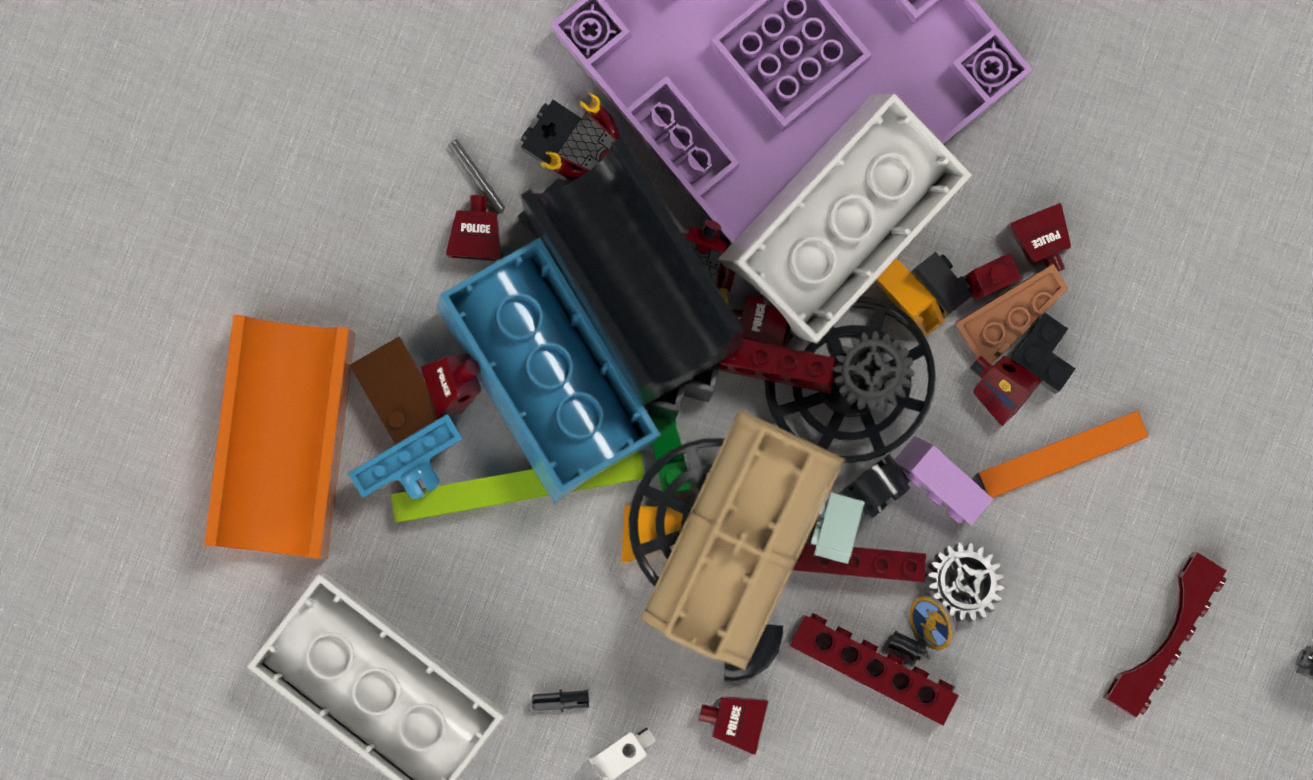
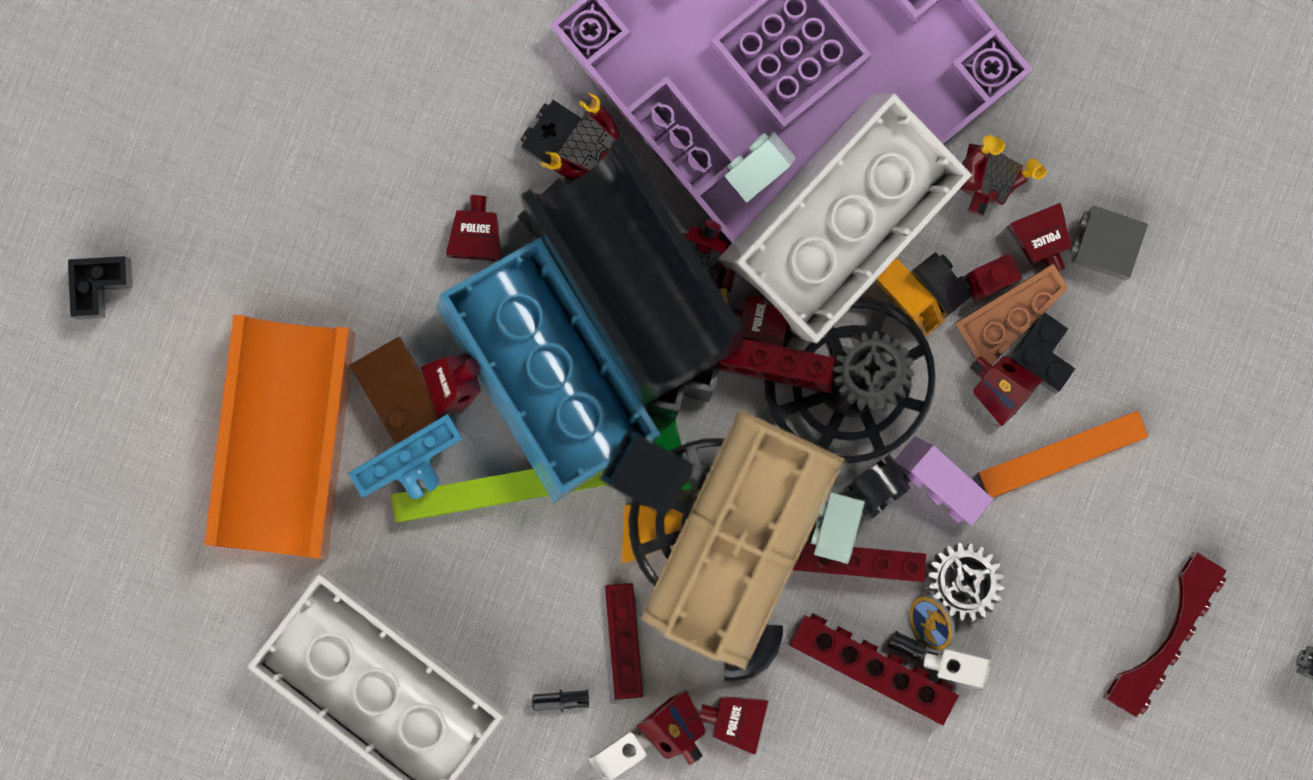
dark grey bar [448,139,506,214] -> none
none -> black brick [68,256,133,319]
none -> black brick [600,428,695,516]
none -> dark red tile [605,583,643,700]
none -> dark red torso [636,690,706,765]
none -> light aqua brick [725,132,796,202]
none -> white torso [923,649,992,688]
none -> torso [960,135,1047,216]
none -> dark grey piece [1070,206,1148,281]

